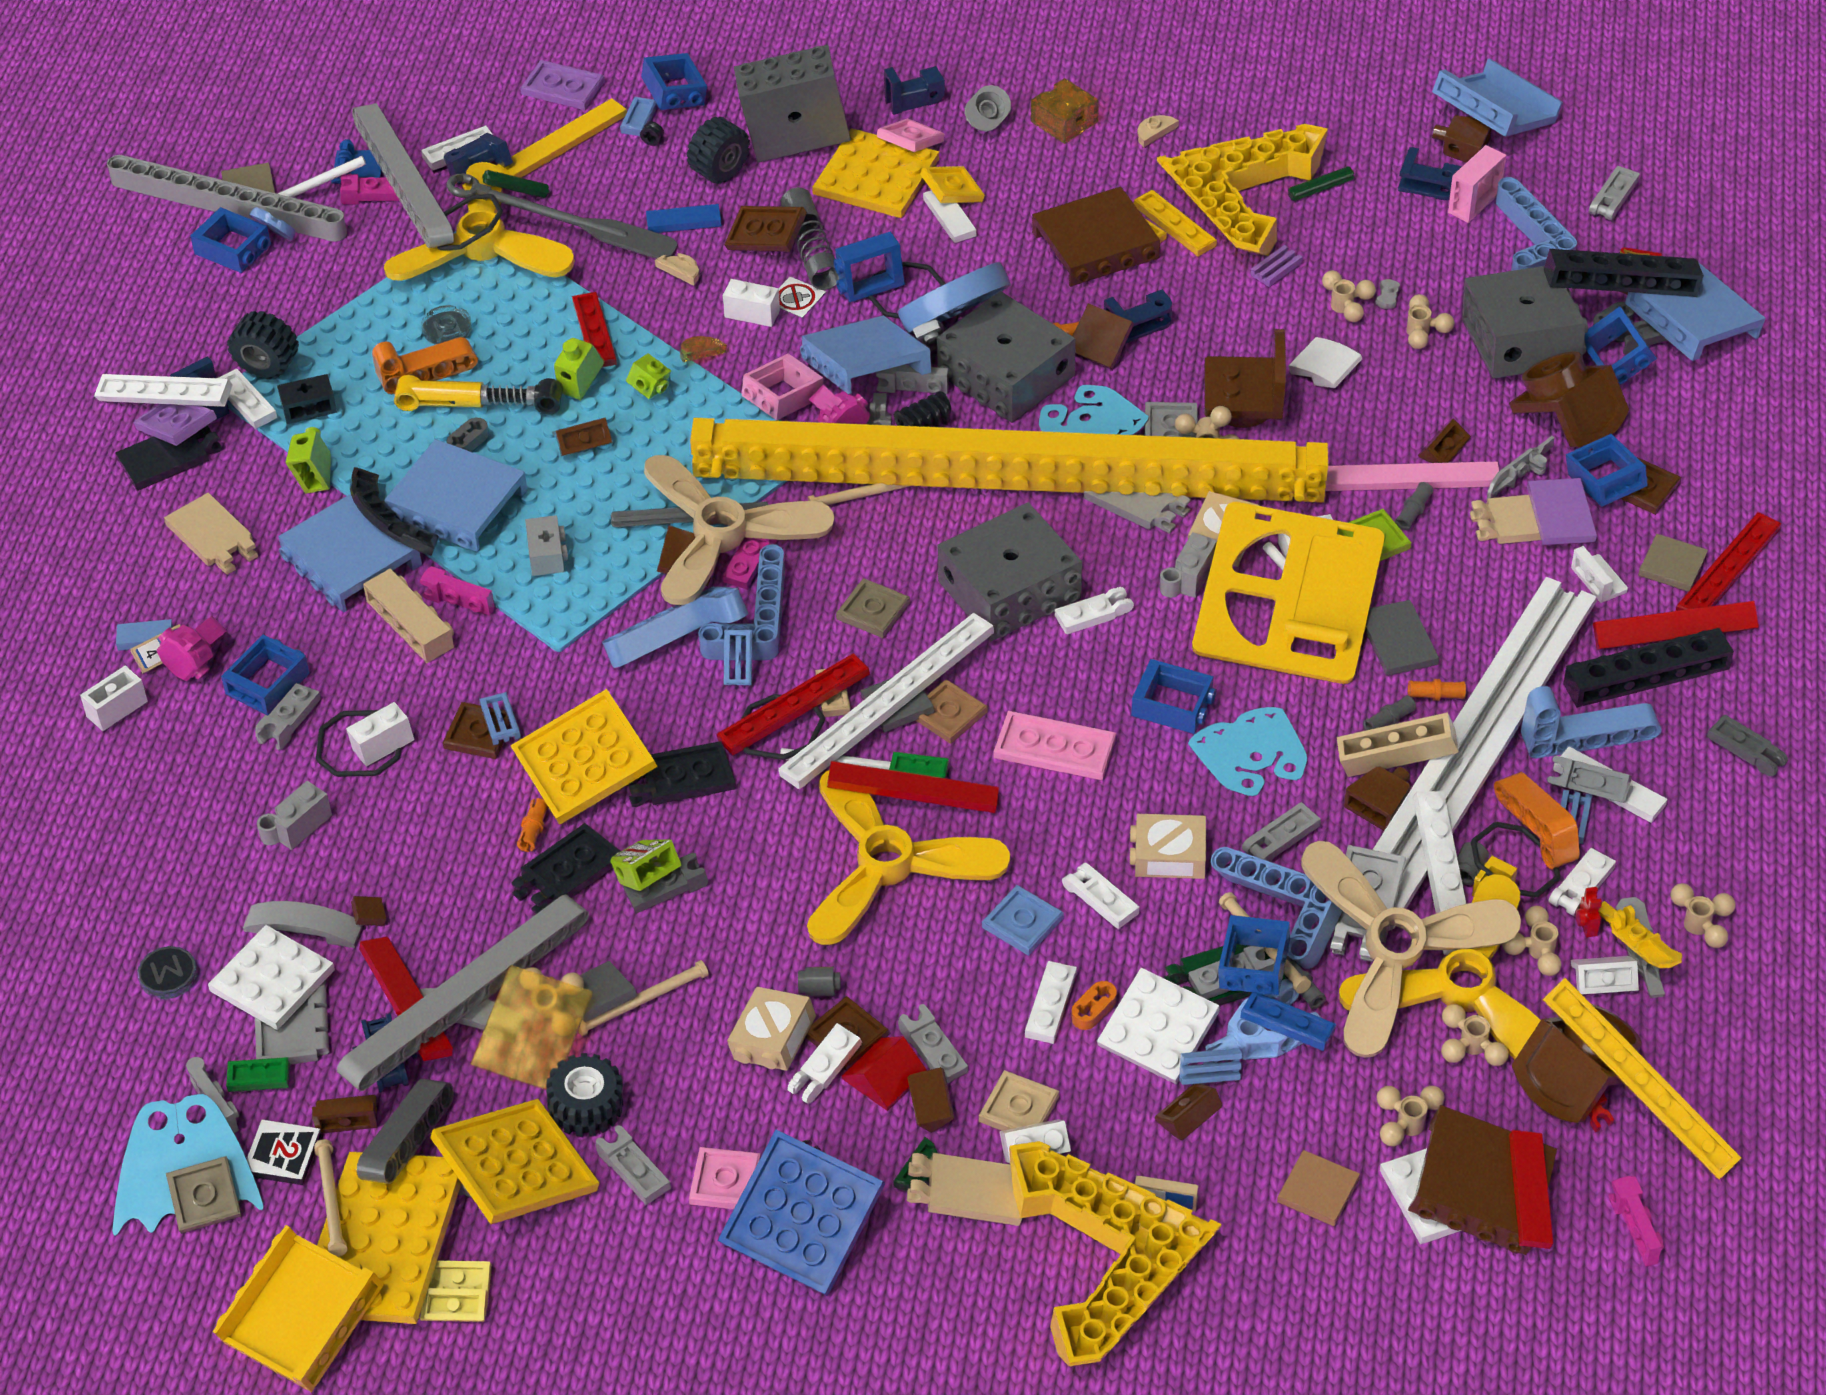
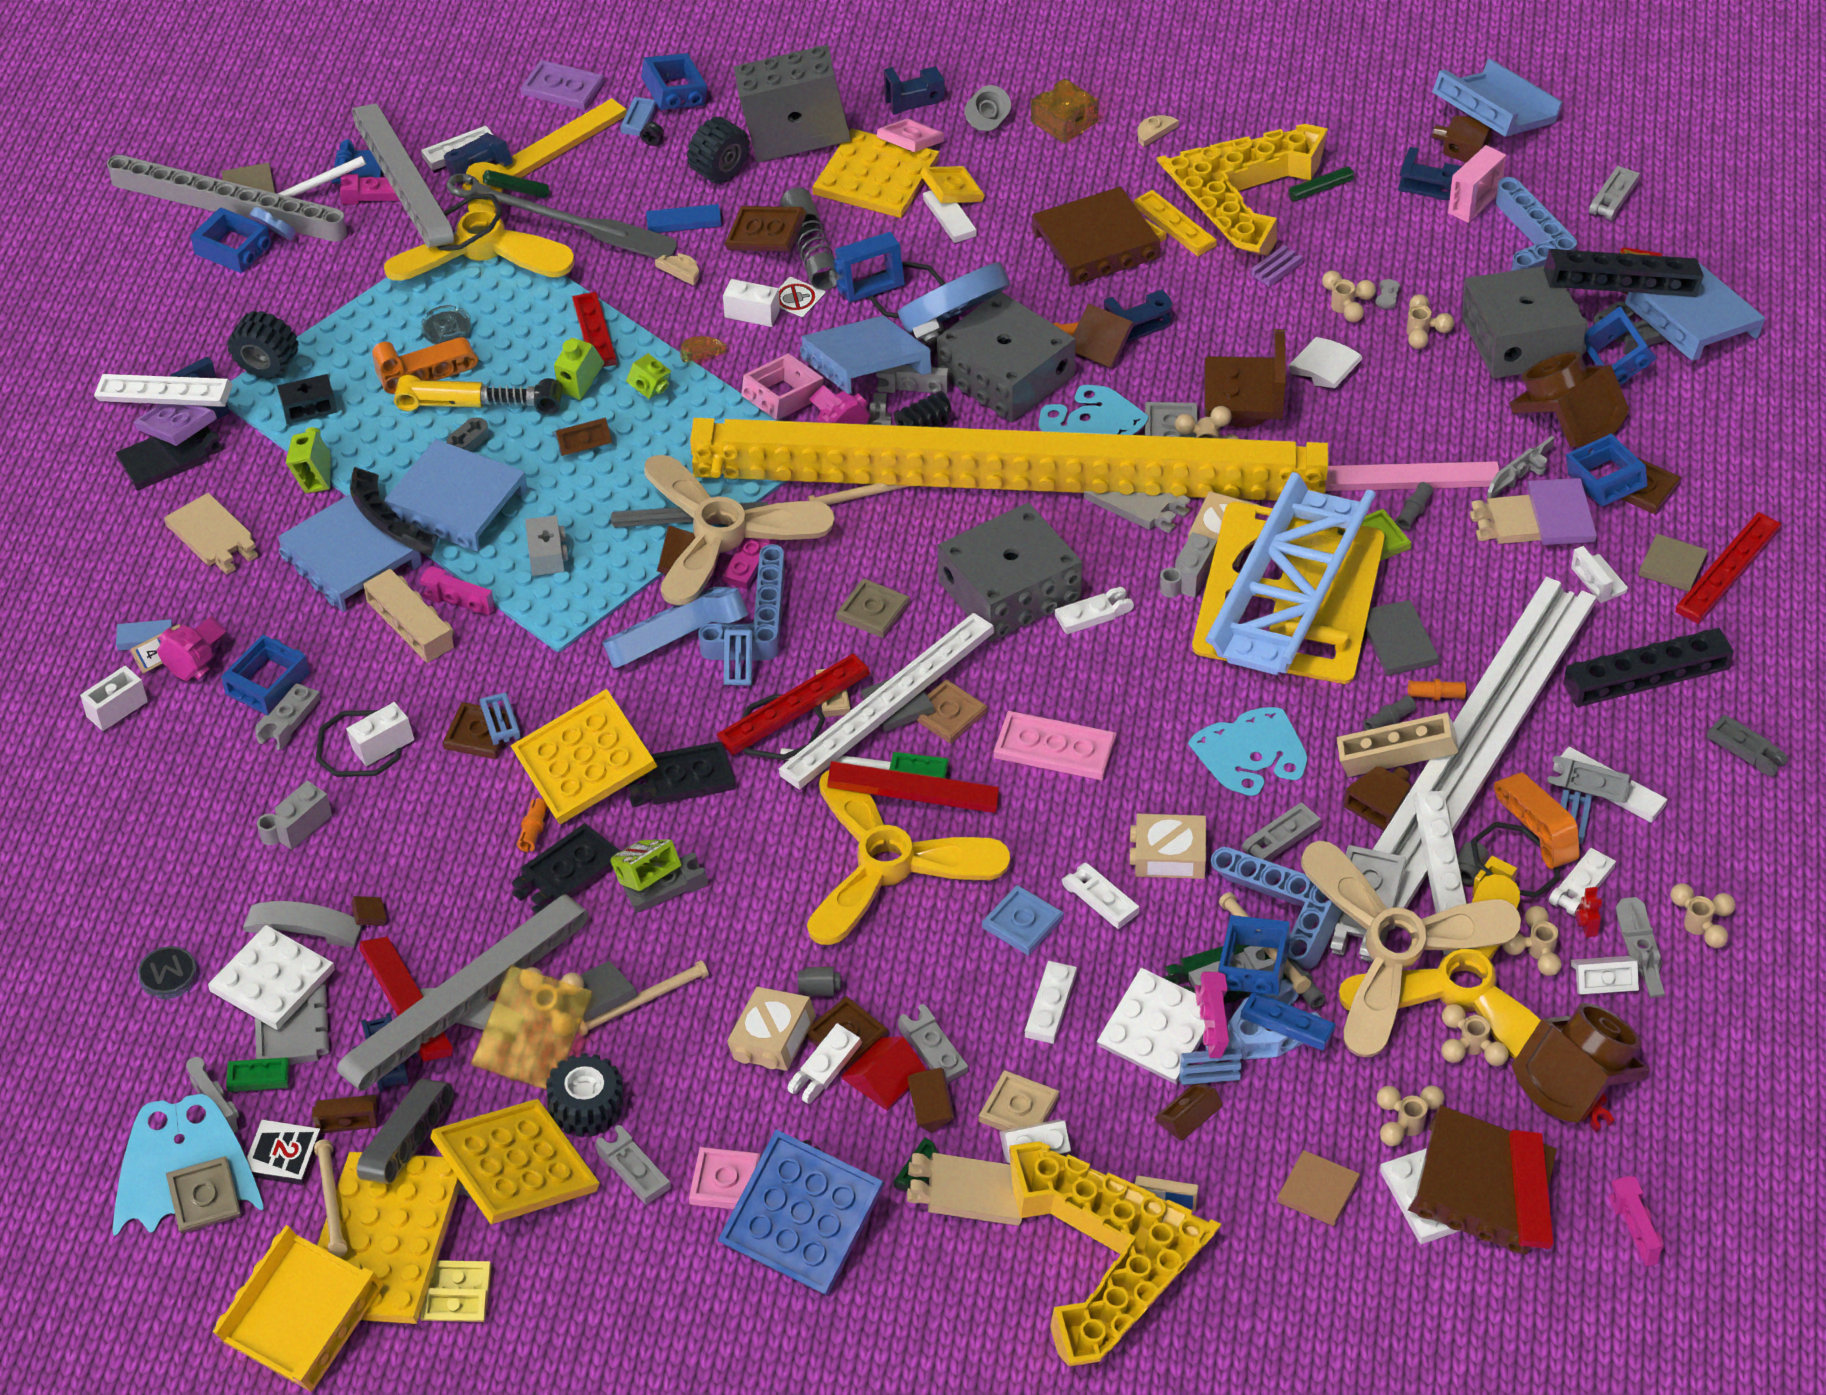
white plate [217,369,277,429] -> none
orange beam [1071,981,1117,1030] -> none
blue window [1131,659,1217,734] -> none
reddish brown slope [1418,418,1471,463] -> none
medium blue beam [1521,686,1662,759] -> none
yellow tile [1542,978,1741,1180] -> none
red tile [1593,601,1759,650] -> none
yellow piece [1599,901,1683,968] -> none
none -> dark pink plate [1195,972,1229,1059]
none -> light blue piece [1205,472,1376,675]

